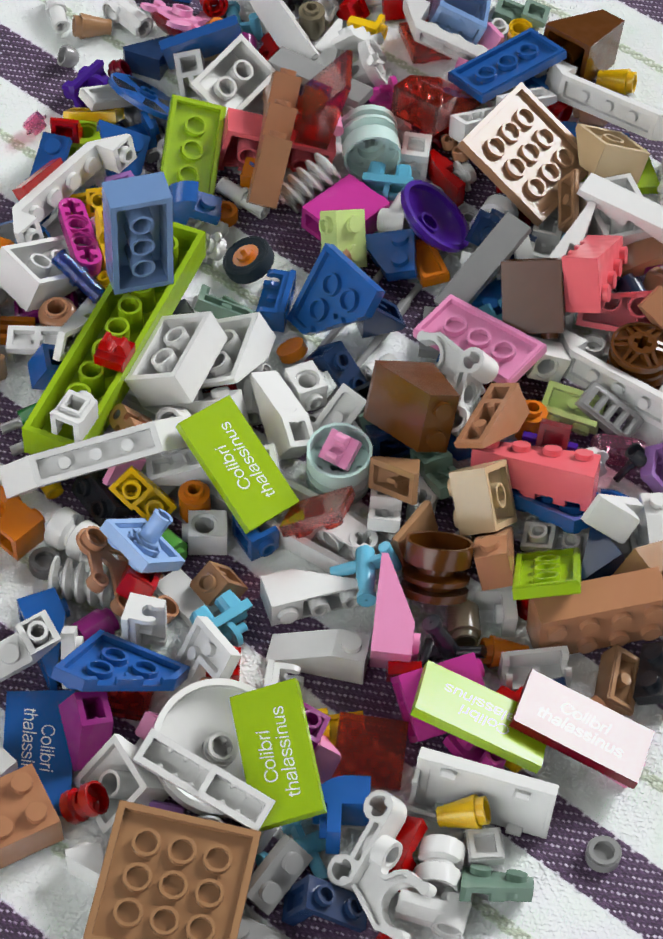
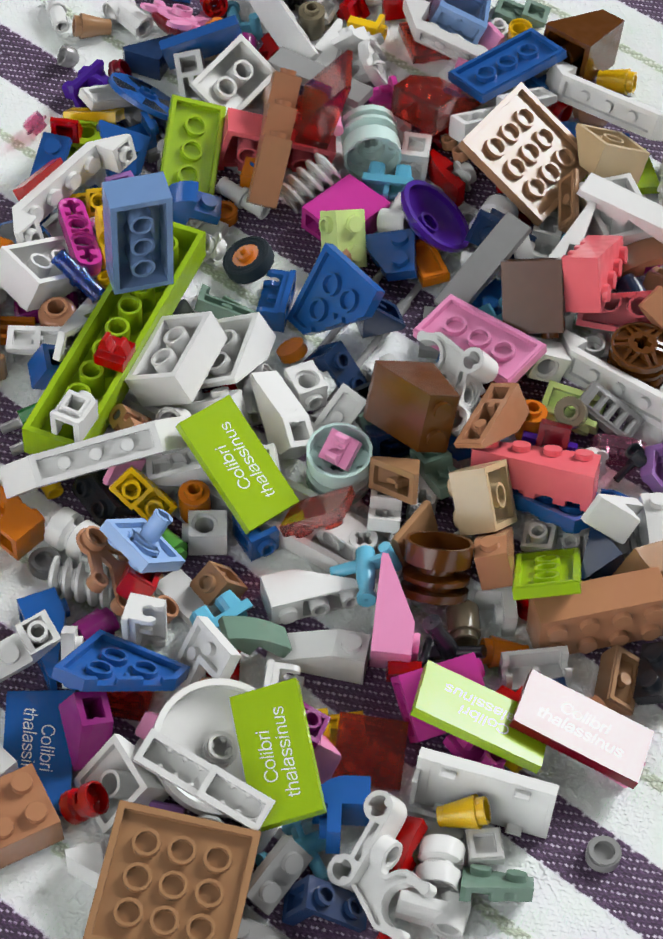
none -> sand green slope [218,616,292,658]
none -> dark tan brick [554,396,588,429]

